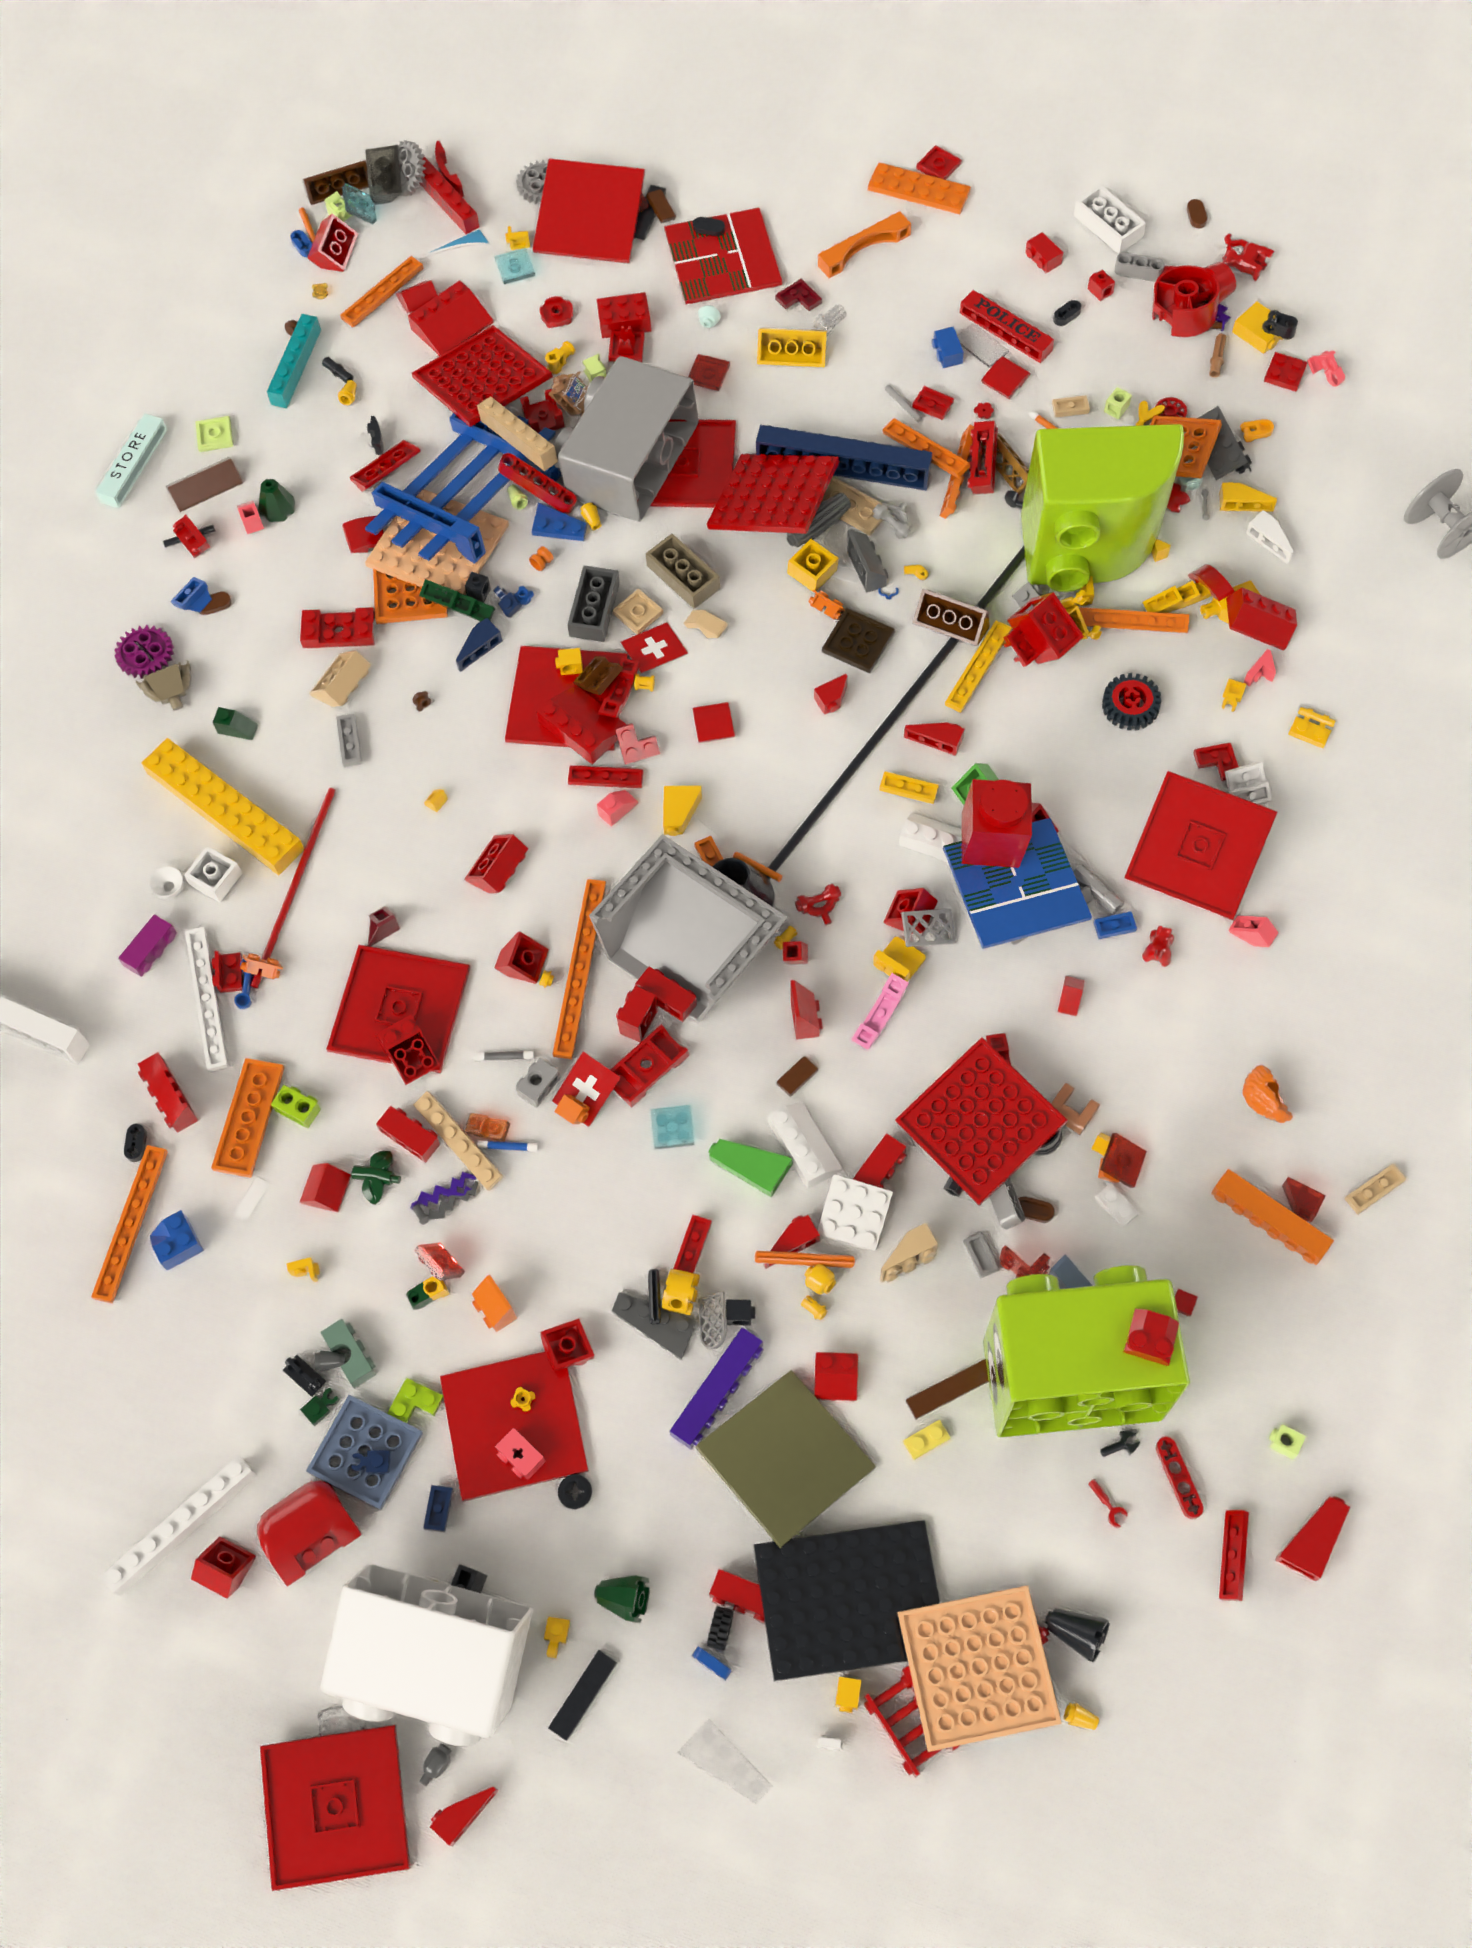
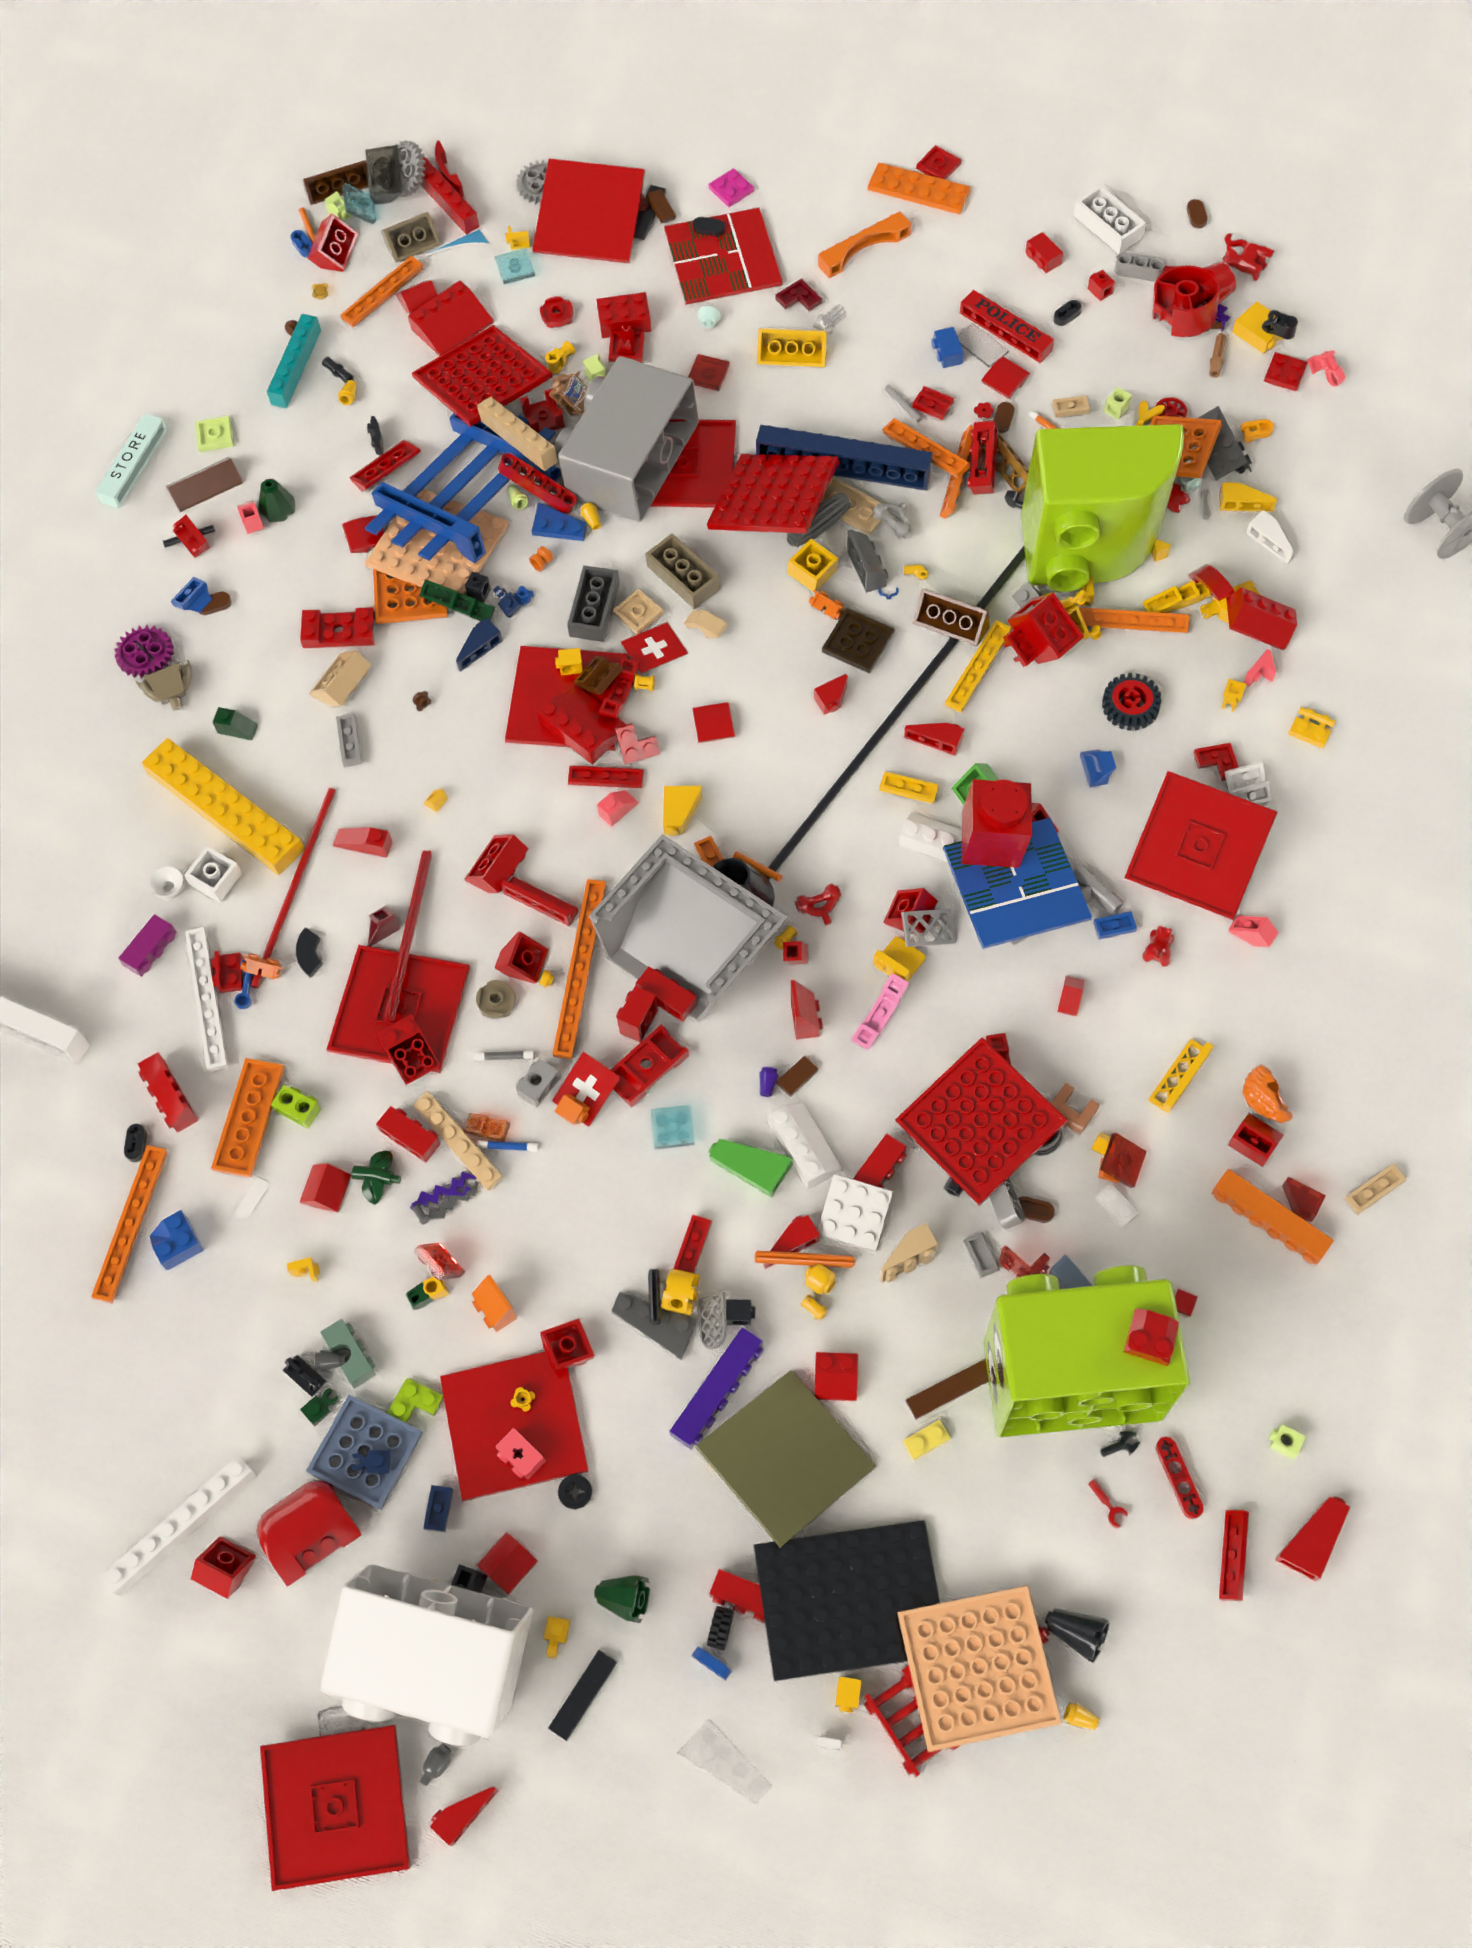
none -> black tile [296,927,323,978]
none -> slope [333,827,392,858]
none -> dark tan slope [380,212,441,262]
none -> red axle [384,850,432,1022]
none -> dark tan plate [476,980,516,1019]
none -> red slope [477,1532,538,1595]
none -> red fence [501,876,579,926]
none -> dark pink plate [708,168,754,207]
none -> dark purple cone [759,1067,778,1097]
none -> reddish brown tile [993,402,1015,433]
none -> blue slope [1080,750,1116,788]
none -> yellow fence [1148,1039,1214,1114]
none -> red slope [1228,1113,1284,1167]

